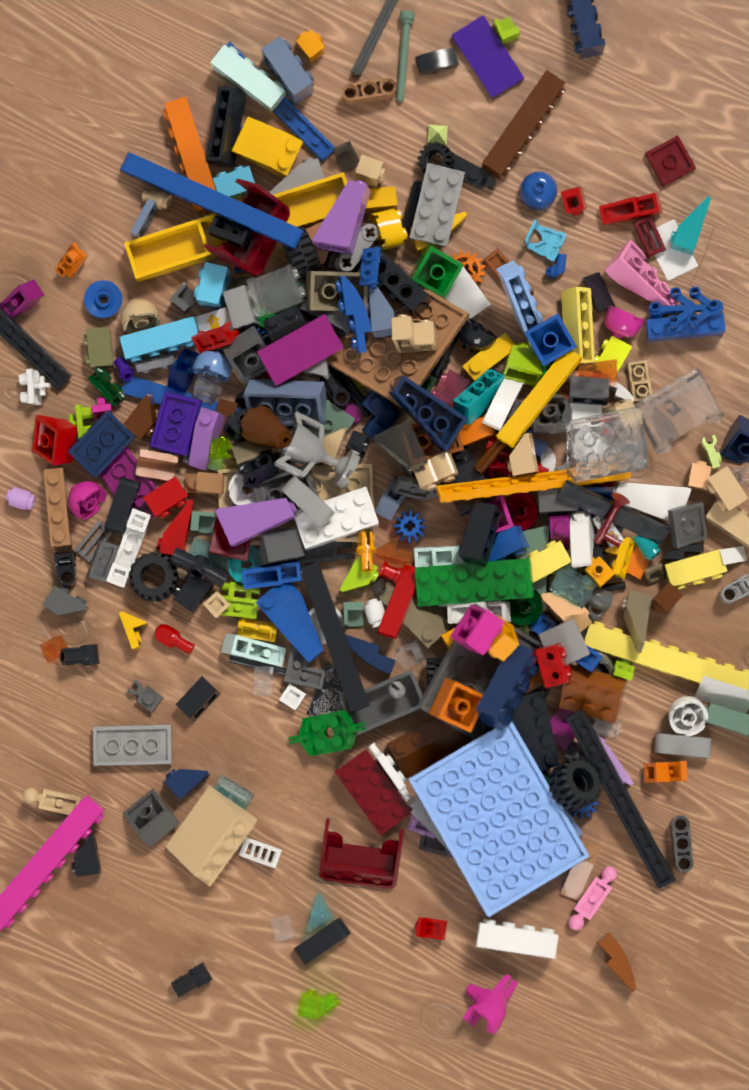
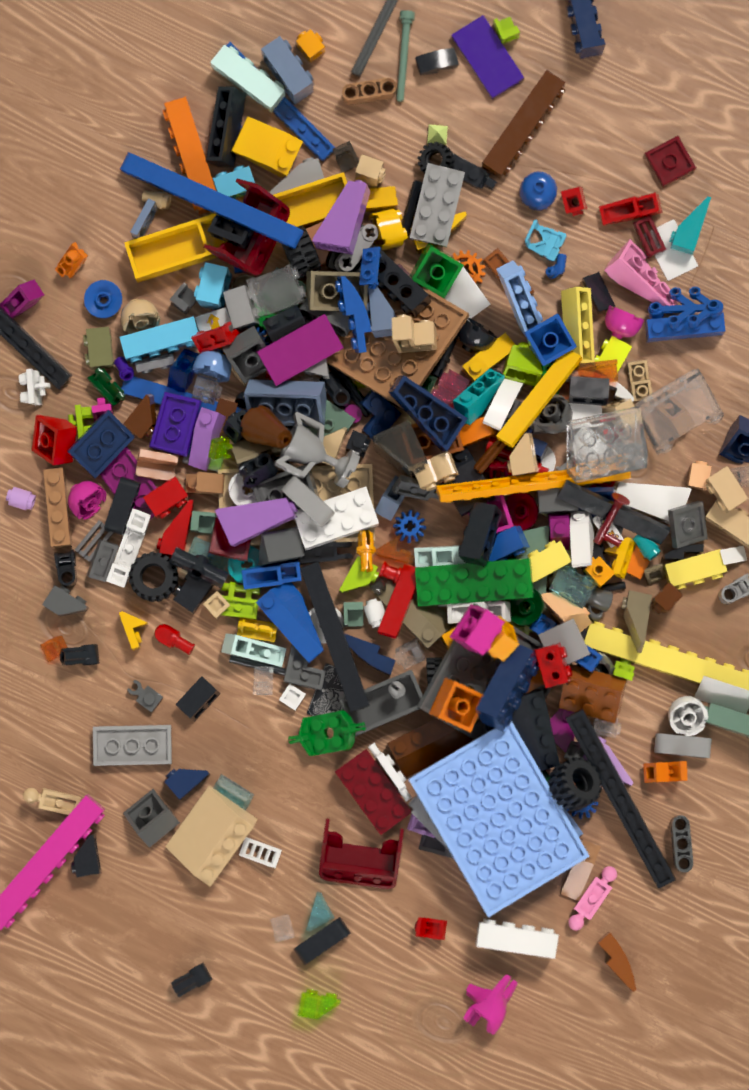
yellowish green plate [701,435,722,471] -> none

